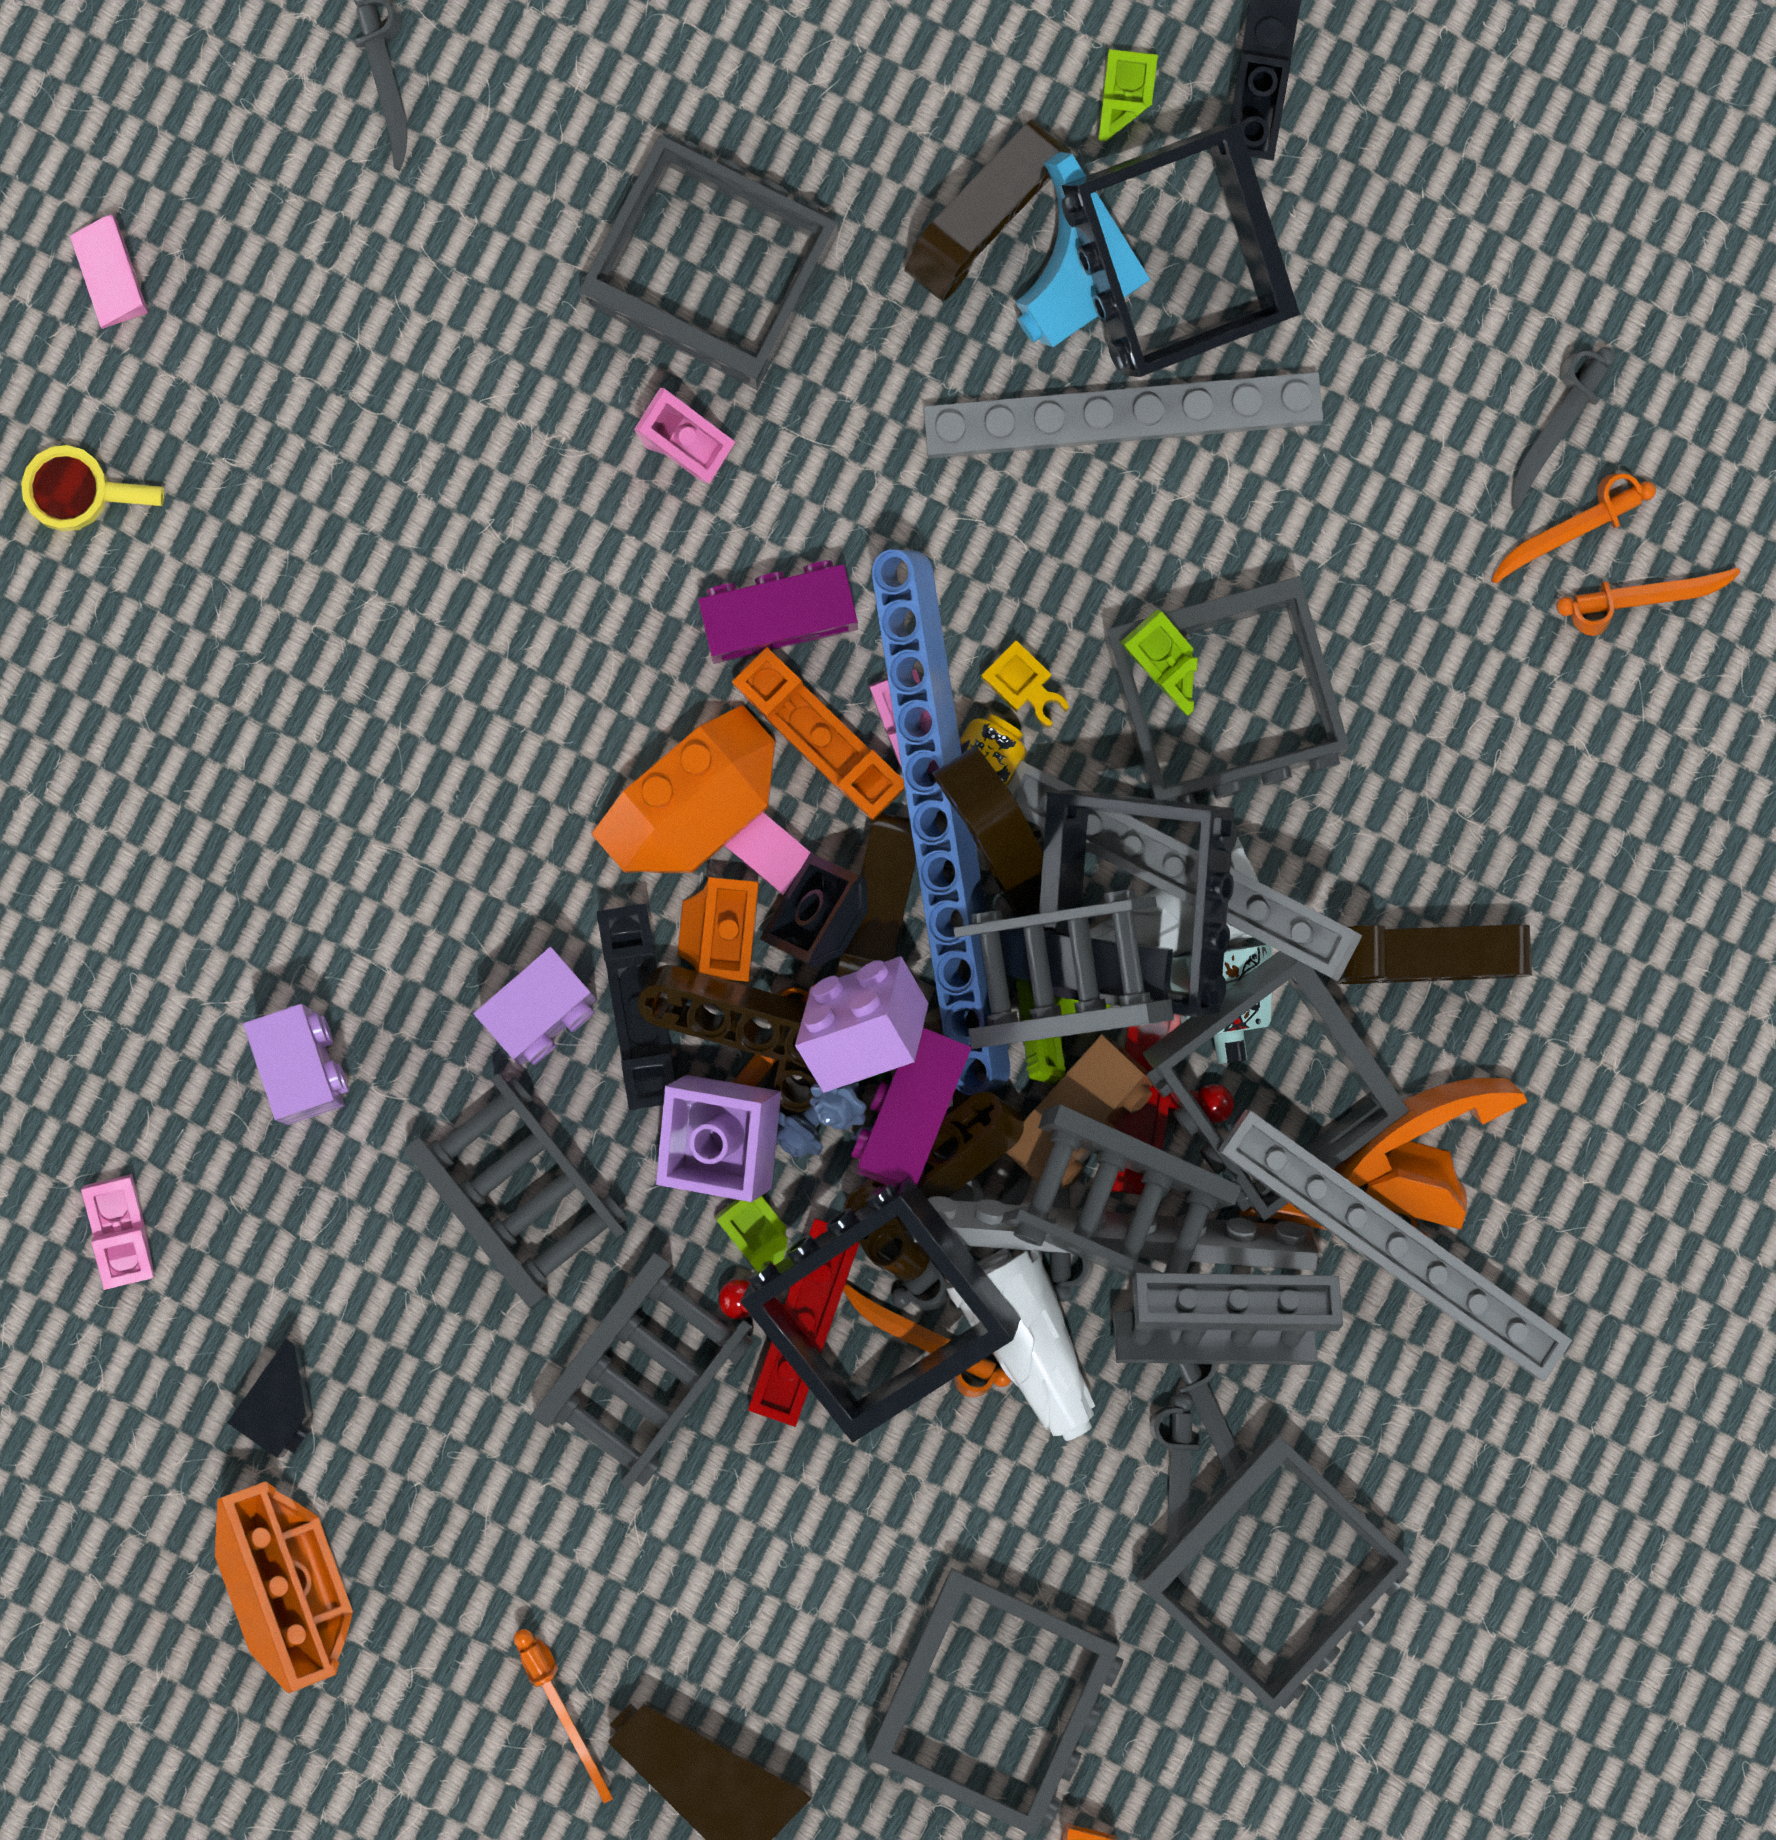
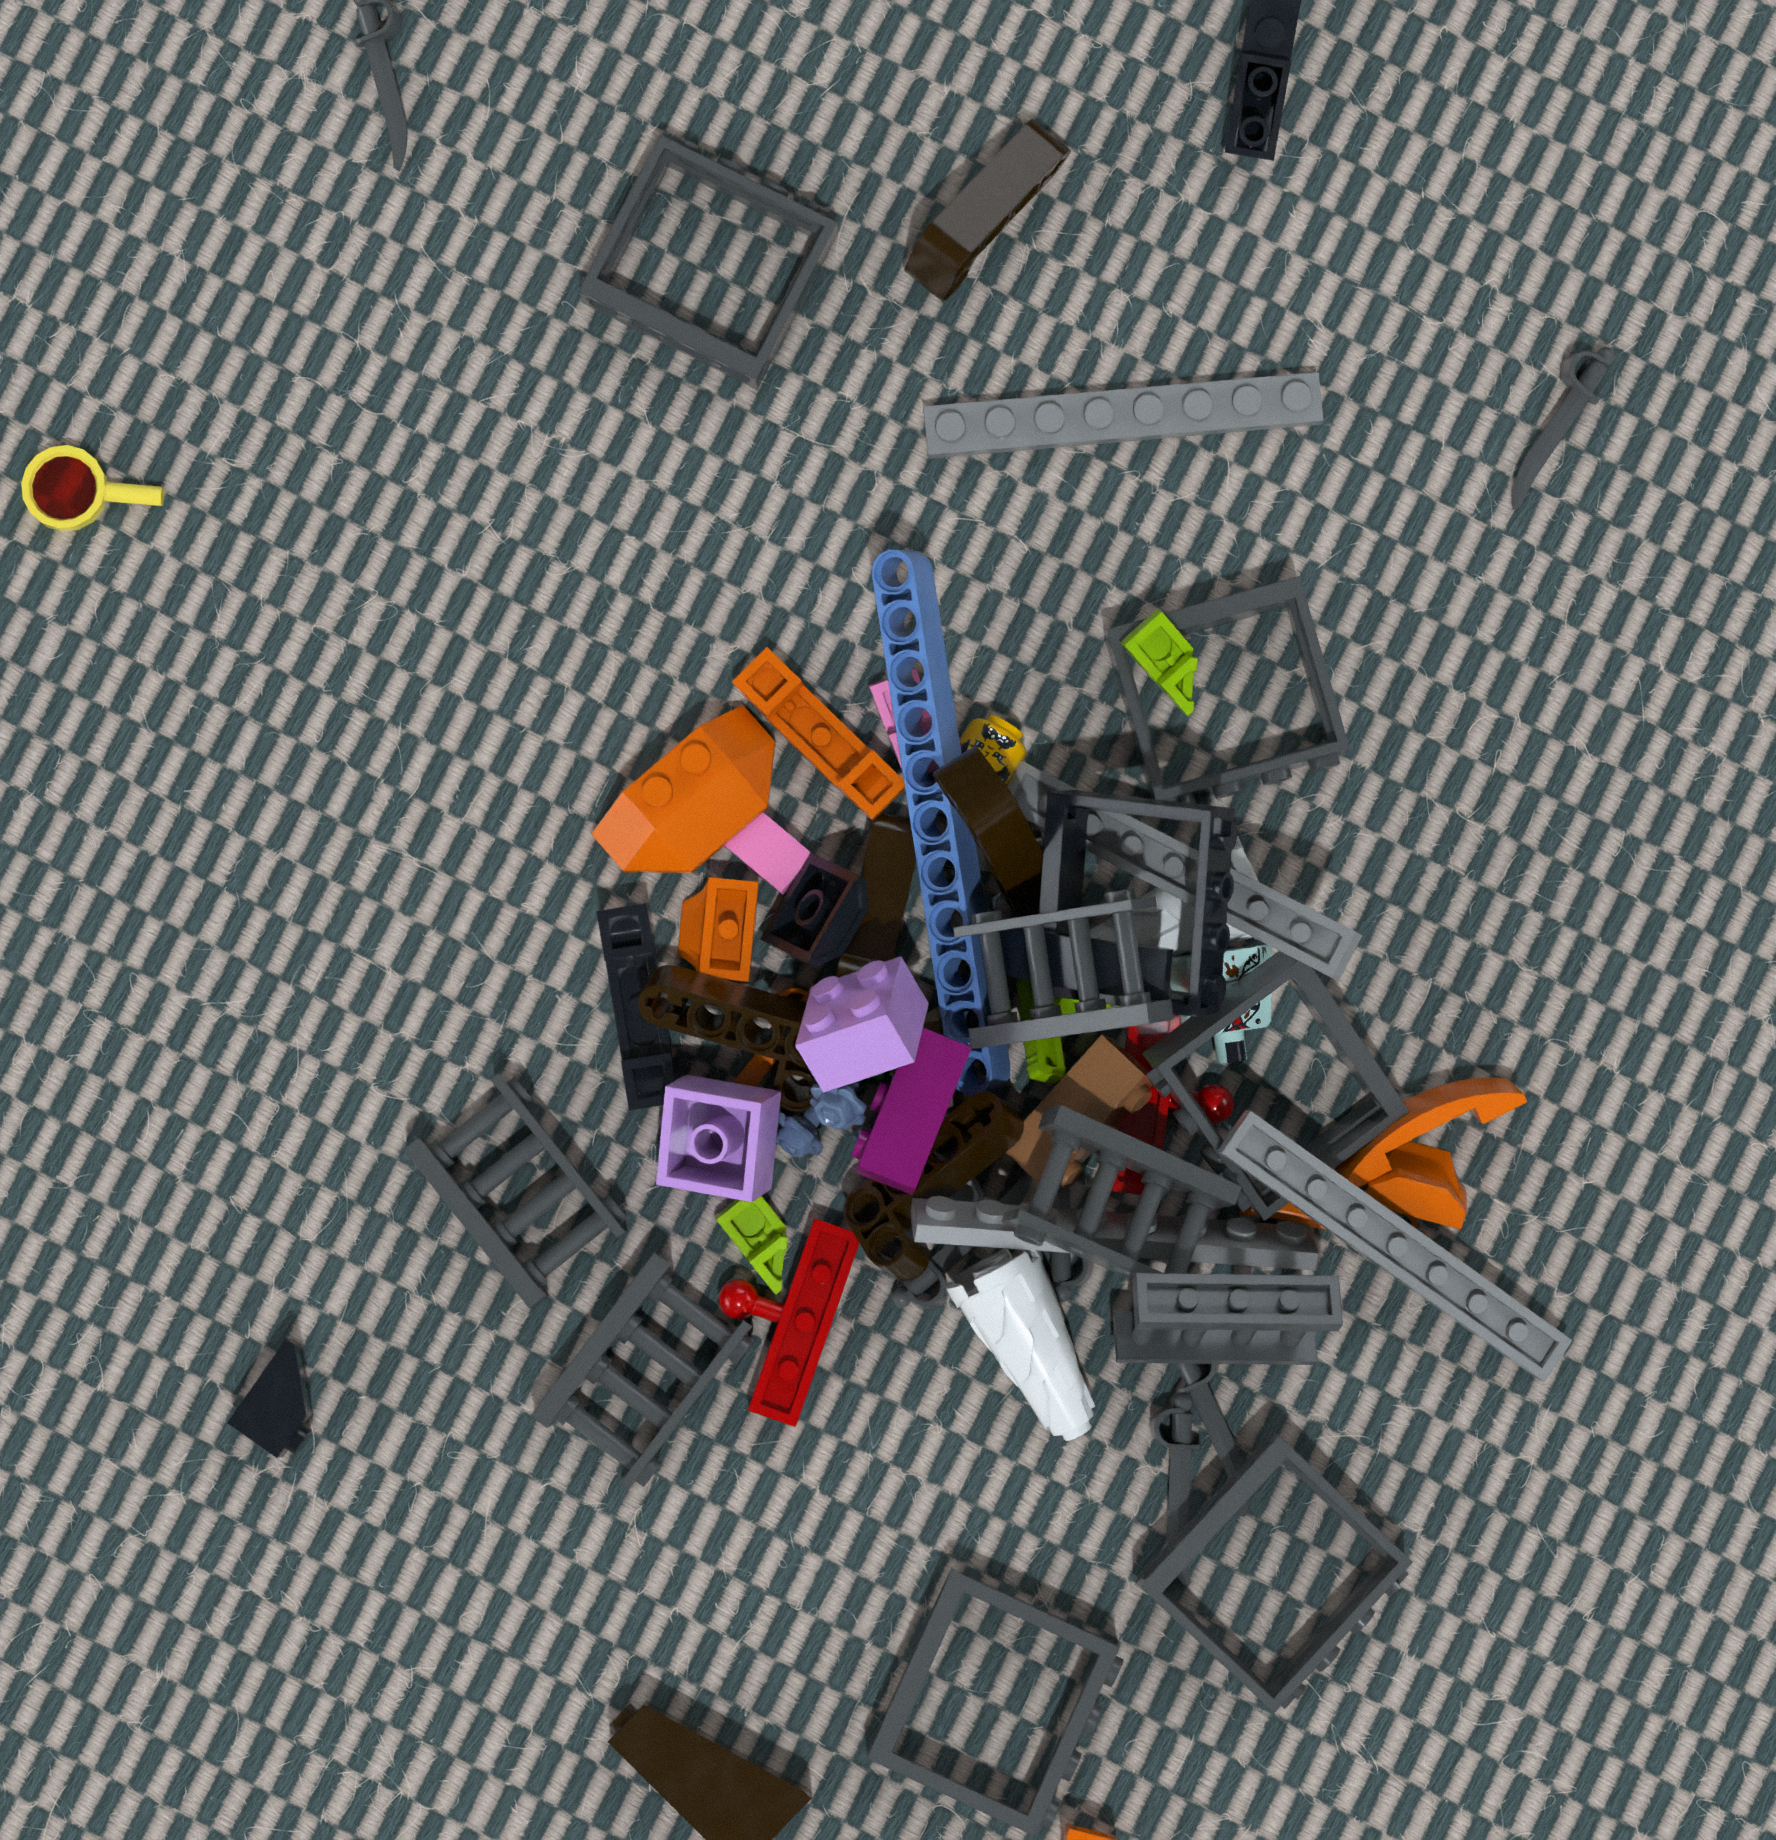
bright pink slope [70,214,149,329] -> none
bright pink slope [81,1174,154,1290] -> none
orange wedge [215,1481,353,1693] -> none
lavender brick [243,1004,349,1125] -> none
lavender brick [473,947,597,1066] -> none
orange sword [513,1629,613,1804] -> none
bright pink slope [634,387,735,484] -> none
magenta brick [698,560,858,664] -> none
black window [740,1176,1021,1443] -> none
orange sword [843,1284,1011,1398] -> none
yellow plate [981,640,1069,728] -> none
medium azure arch [1015,152,1150,347] -> none
black window [1061,124,1300,377] -> none
lime slope [1098,49,1158,142] -> none
dark brown beam [1337,924,1532,984] -> none
orange sword [1491,473,1656,584] -> none
orange sword [1556,568,1740,636] -> none

